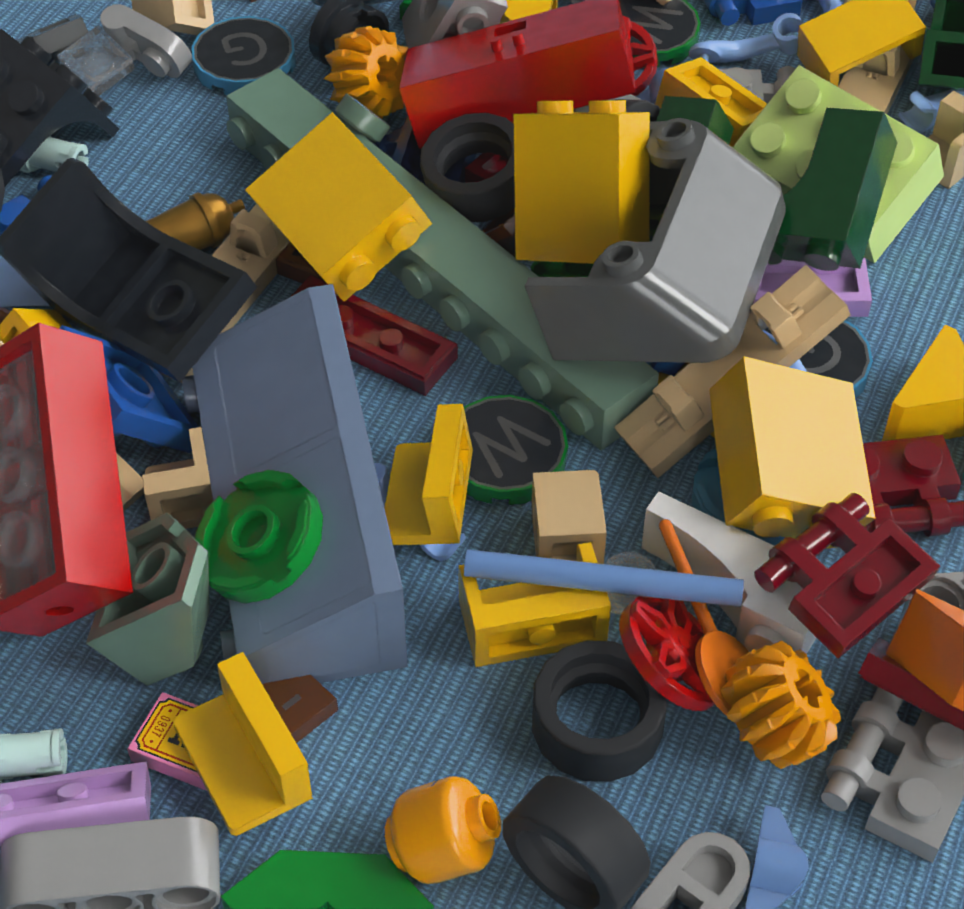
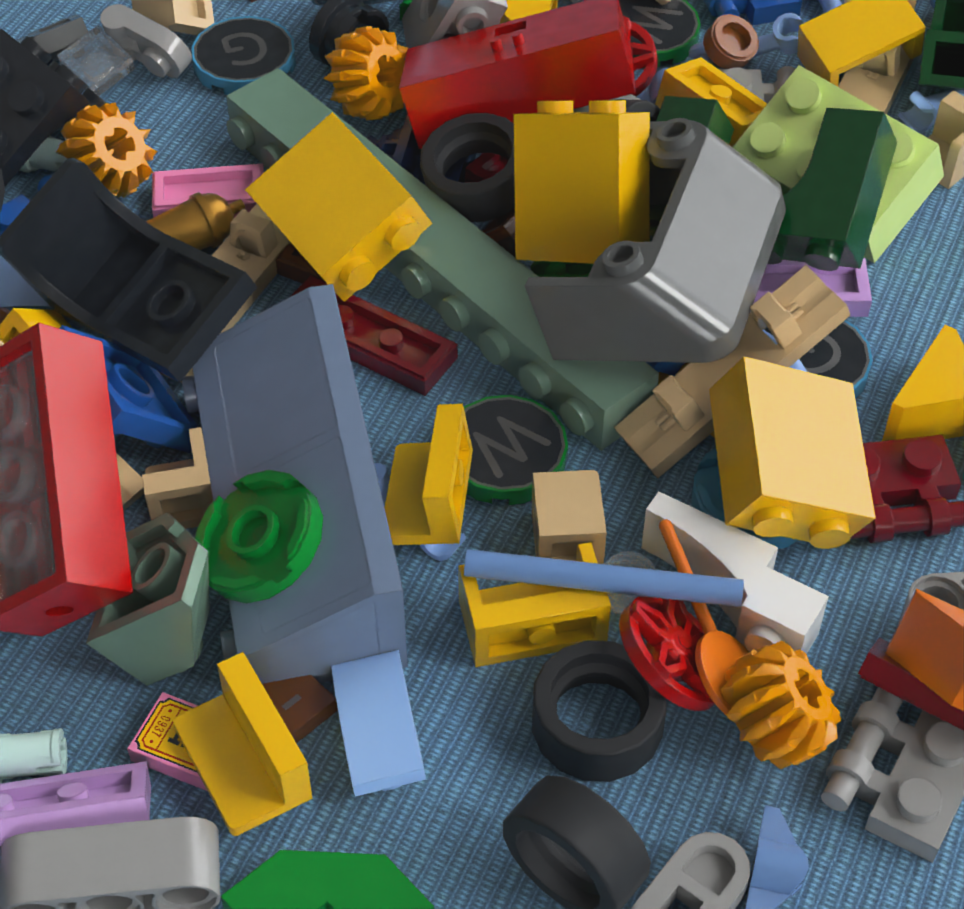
sand green tile [335,93,391,143] -> none
light orange head [385,776,501,884] -> none
dark red plate [754,493,940,659] -> none
none -> light orange gear [56,102,158,198]
none -> bright pink tile [152,164,264,218]
none -> light blue slope [331,650,426,797]
none -> dark orange tile [703,14,759,69]

